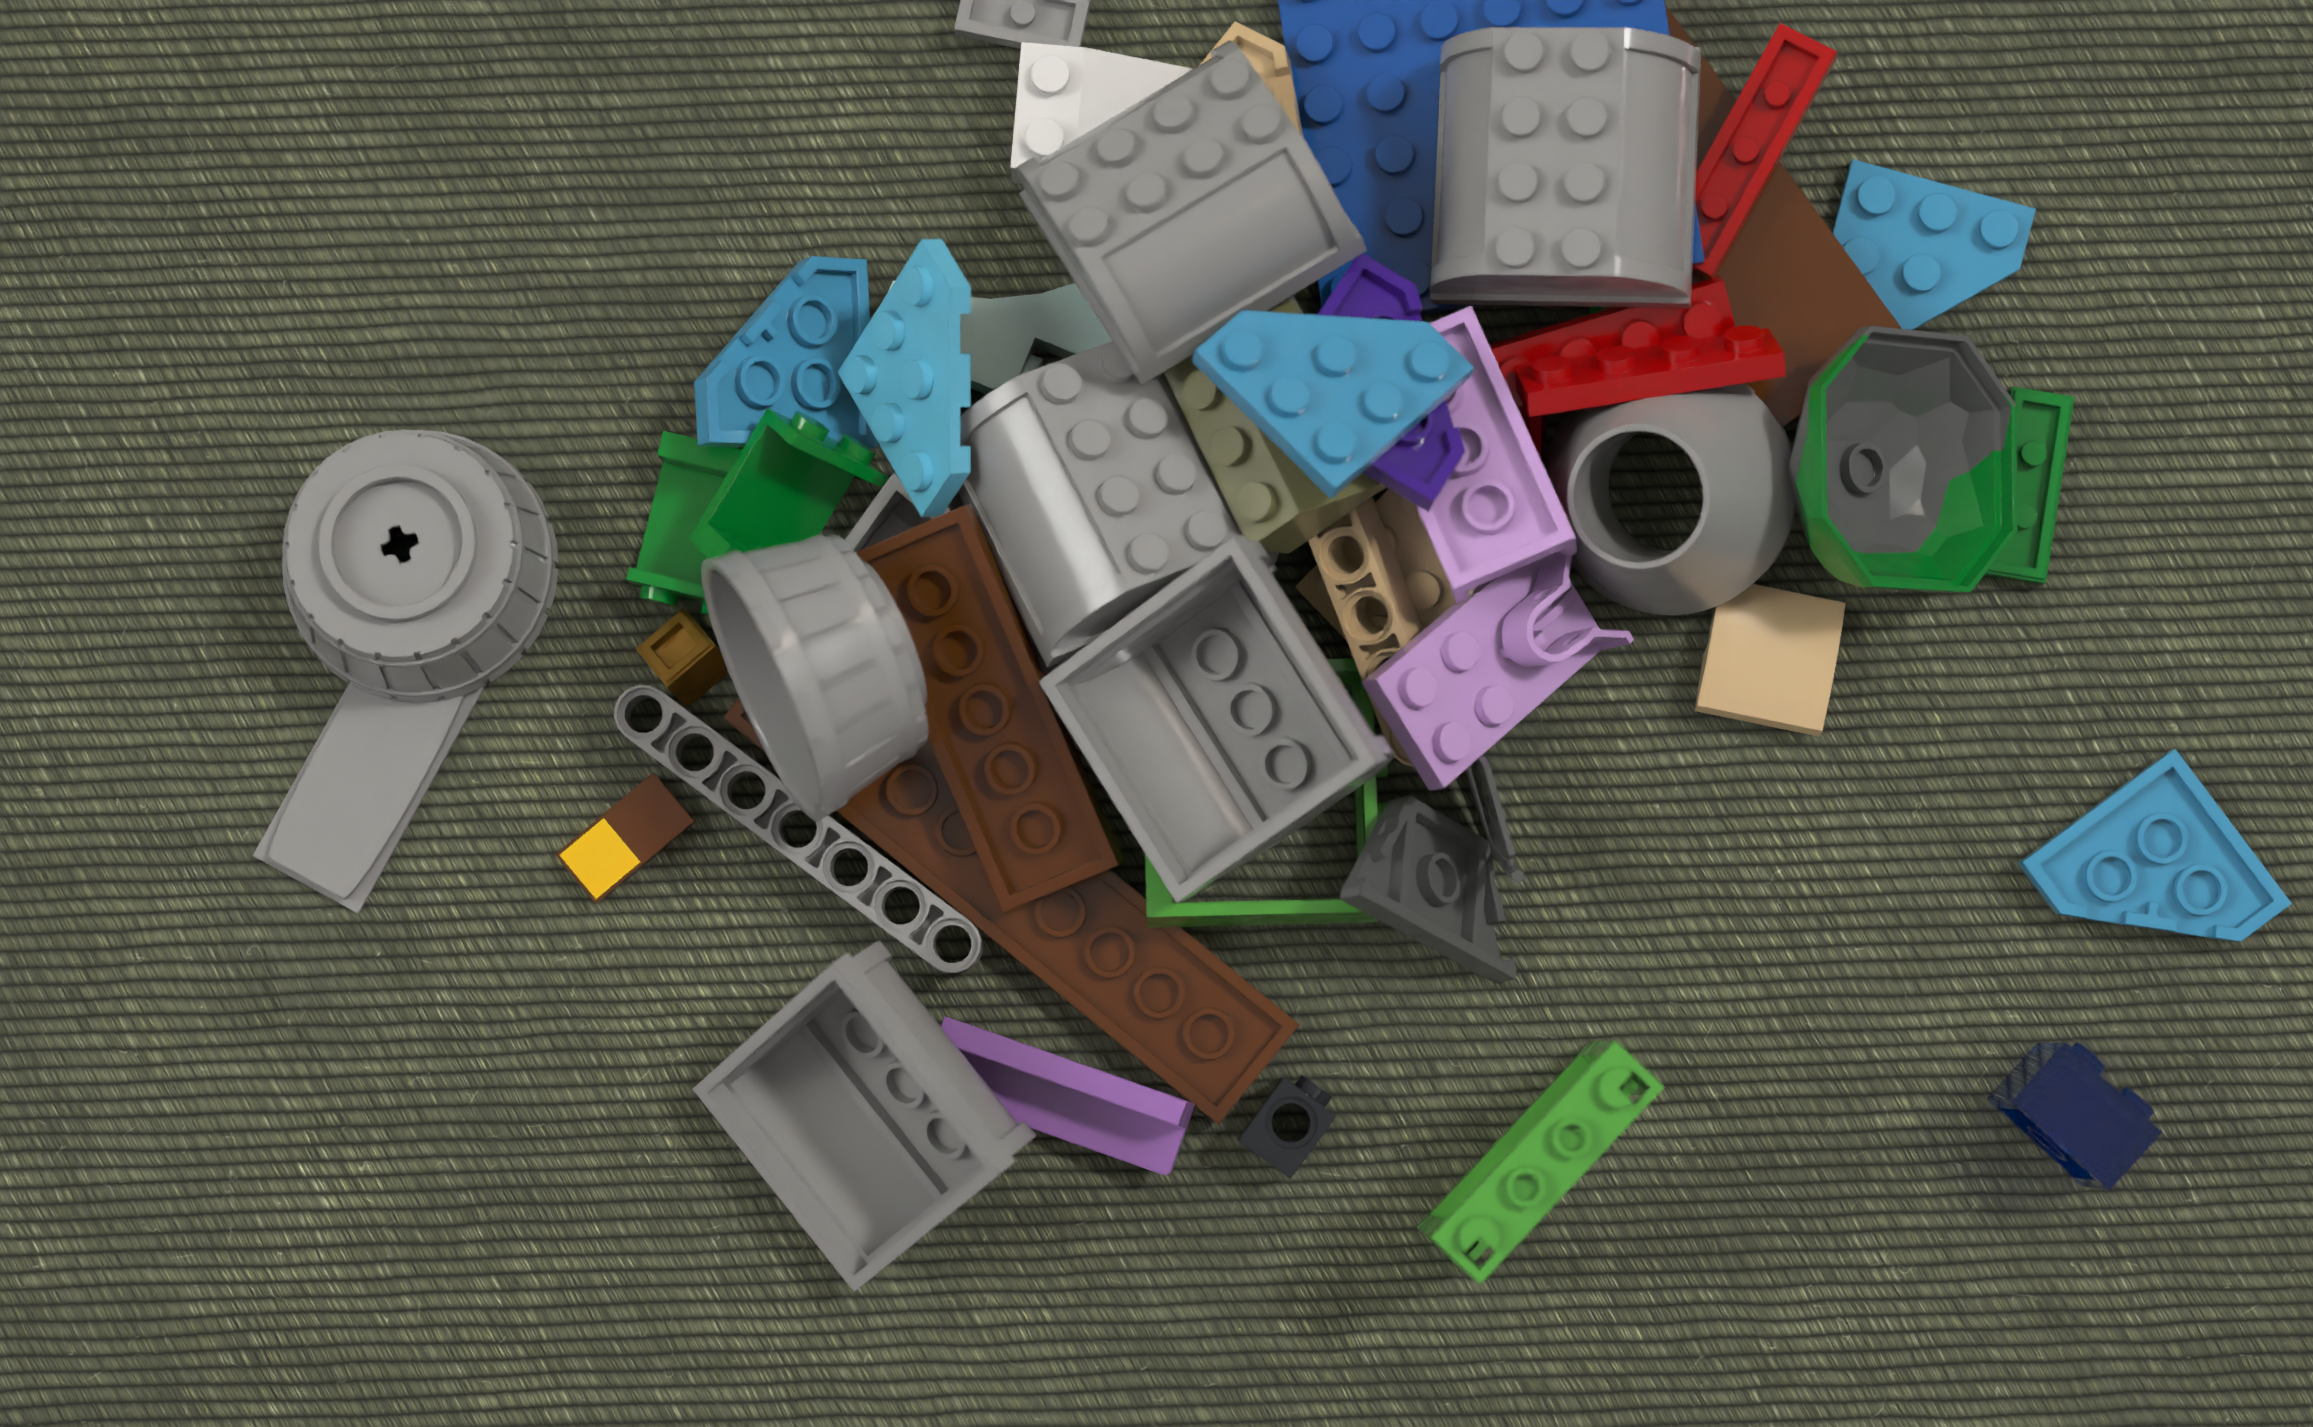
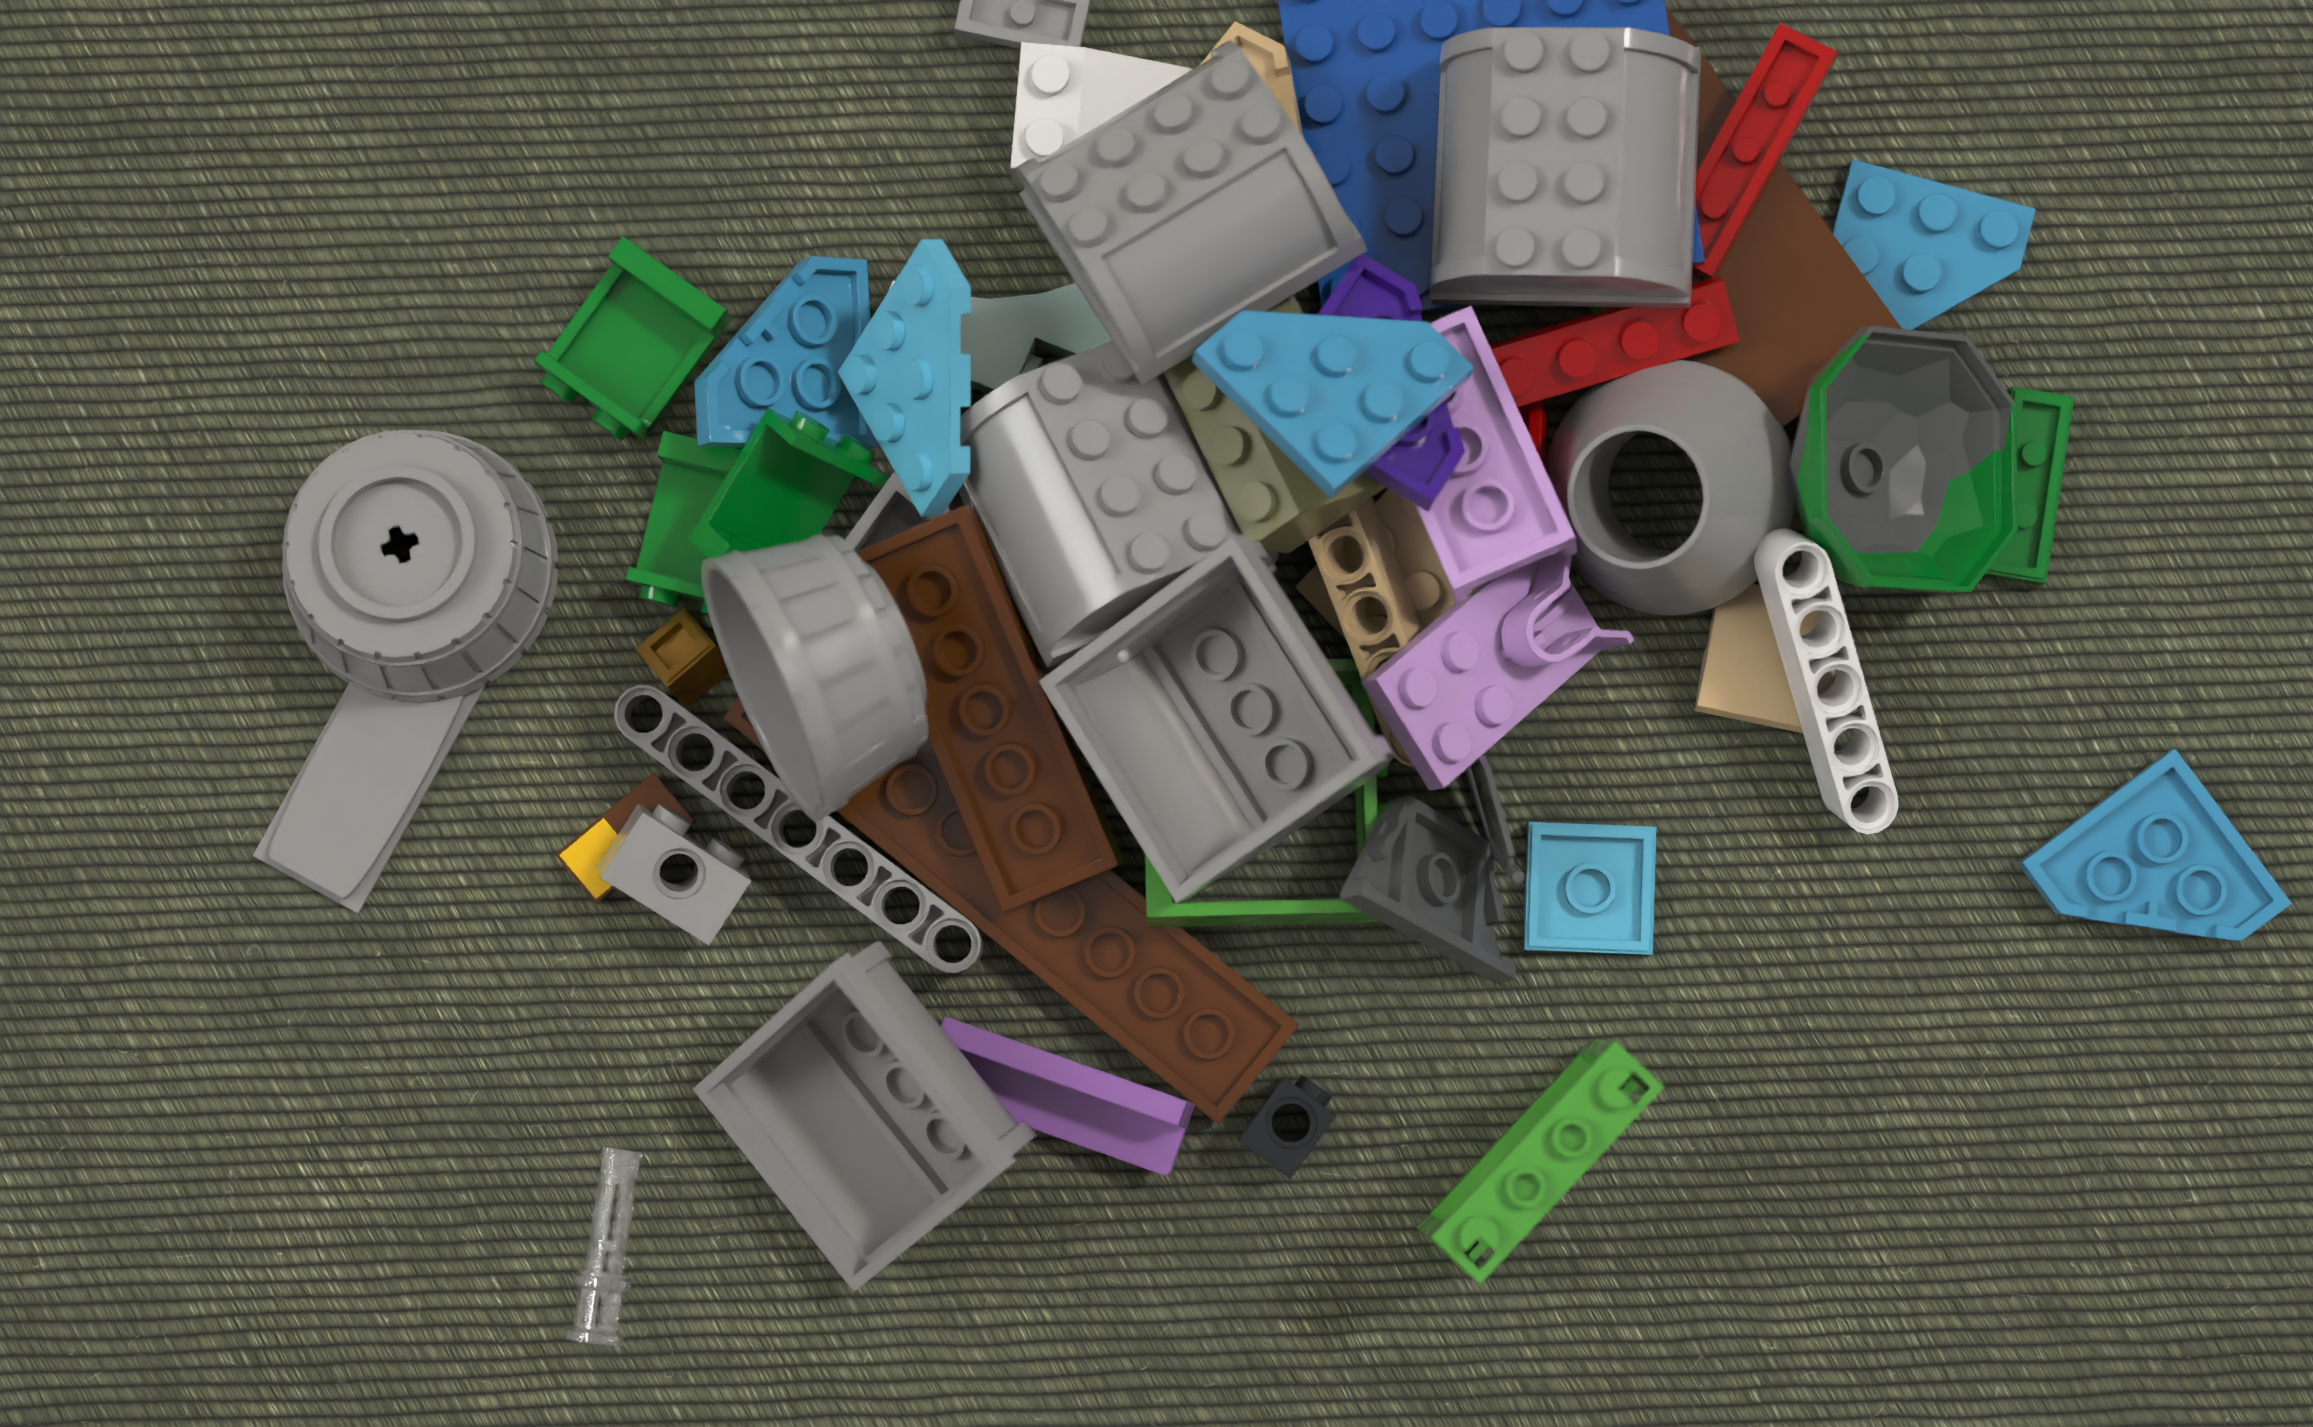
red plate [1515,325,1786,417] -> none
clear blue brick [1987,1042,2162,1191] -> none
none -> green panel [533,236,732,442]
none -> clear pin [565,1147,643,1347]
none -> light grey brick [596,803,751,945]
none -> medium azure tile [1523,822,1656,955]
none -> white beam [1754,528,1899,834]

